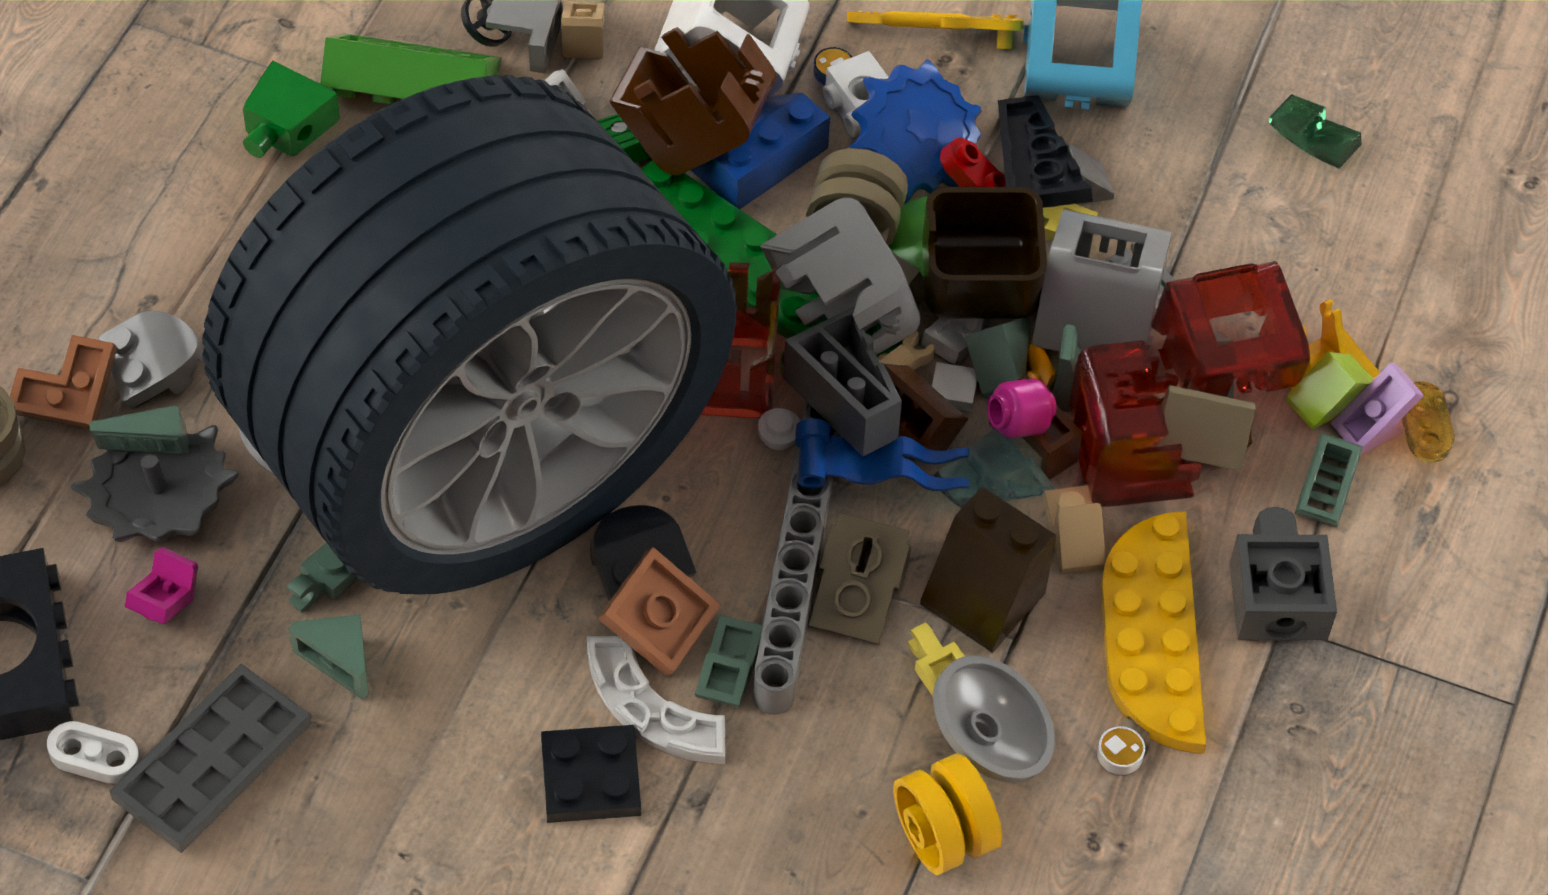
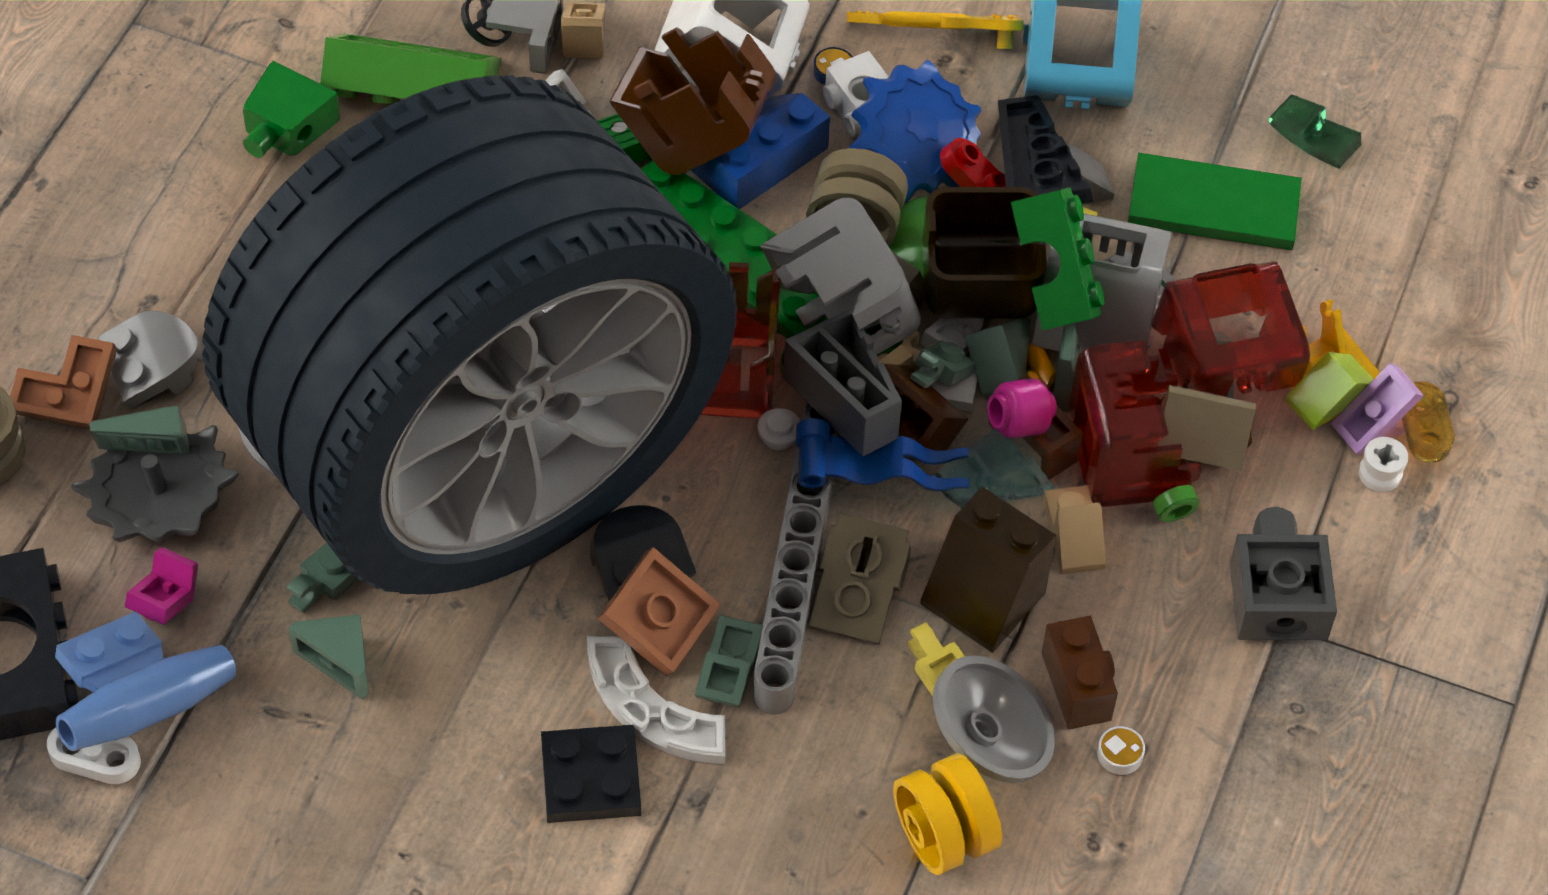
dark grey plate [110,664,312,853] -> none
yellow plate [1101,511,1206,754] -> none
sand green slope [1294,433,1363,528] -> none
none -> medium blue plate [55,611,236,751]
none -> sand green plate [910,340,976,388]
none -> green arch [1011,187,1105,331]
none -> reddish brown brick [1042,615,1118,730]
none -> green tile [1128,152,1302,250]
none -> bright green tile [1153,485,1200,522]
none -> white wheel [1358,436,1408,492]

